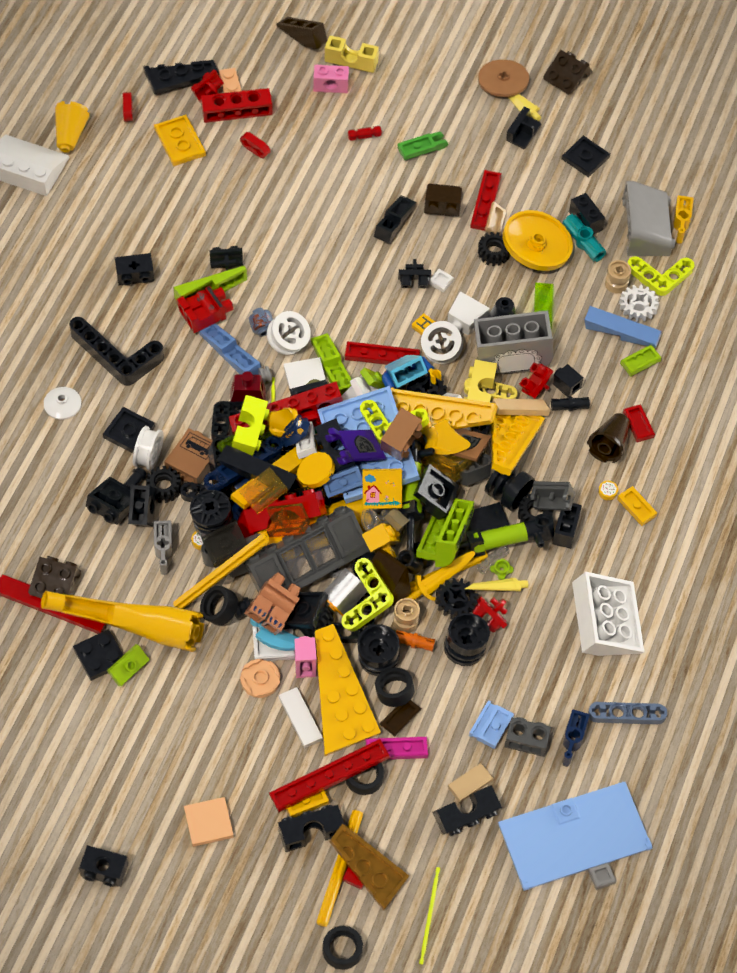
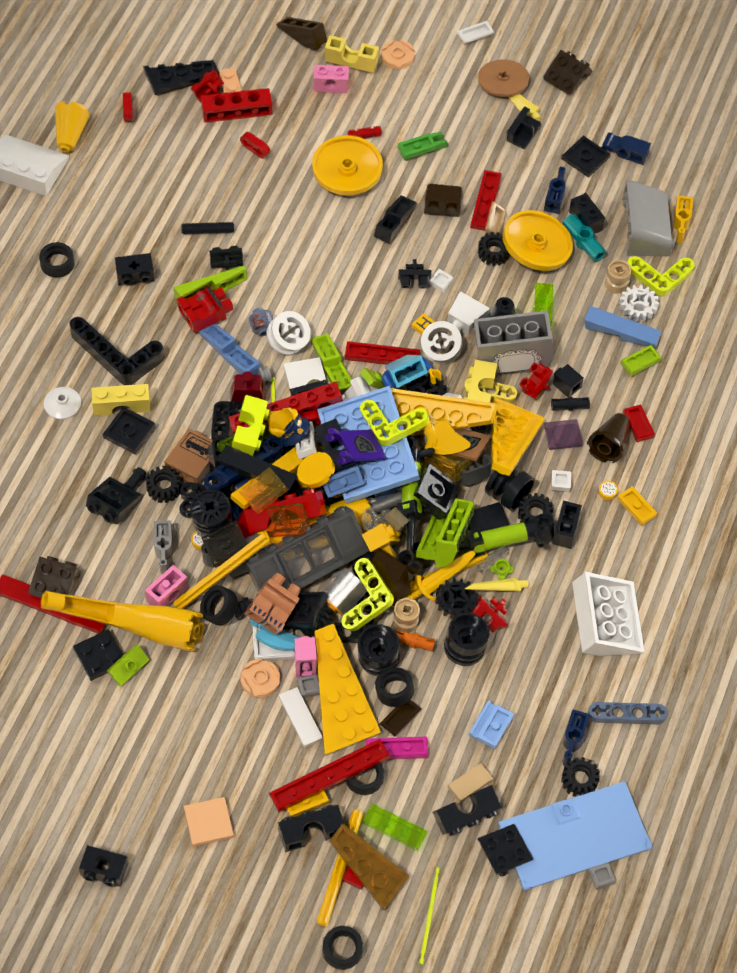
black brick [128,485,156,527] -> none
white wheel [133,426,164,471] -> none
yellow tile [154,115,206,167] -> none
yellow tile [362,468,402,509] -> none
medium nougat container [381,407,422,461] -> none
tan tile [492,398,550,416] -> none
dark grey brick [505,717,551,757] -> none
dark grey hinge [530,481,575,511] -> none
none -> black tyre [39,242,75,278]
none -> light yellow arch [92,384,150,416]
none -> bright pink brick [145,565,188,606]
none -> black plate [179,499,192,518]
none -> black axle [181,222,234,234]
none -> light grey tile [297,674,319,698]
none -> yellow dish [312,136,383,196]
none -> clear neon green tile [362,804,428,851]
none -> light nougat tile [381,40,415,69]
none -> white tile [457,21,494,44]
none -> black hinge [477,824,533,877]
none -> dark blue piece [544,166,566,214]
none -> clear purple piece [544,419,583,450]
none -> white plate [551,470,571,492]
none -> black tyre [561,757,600,797]
none -> dark blue piece [602,132,651,165]

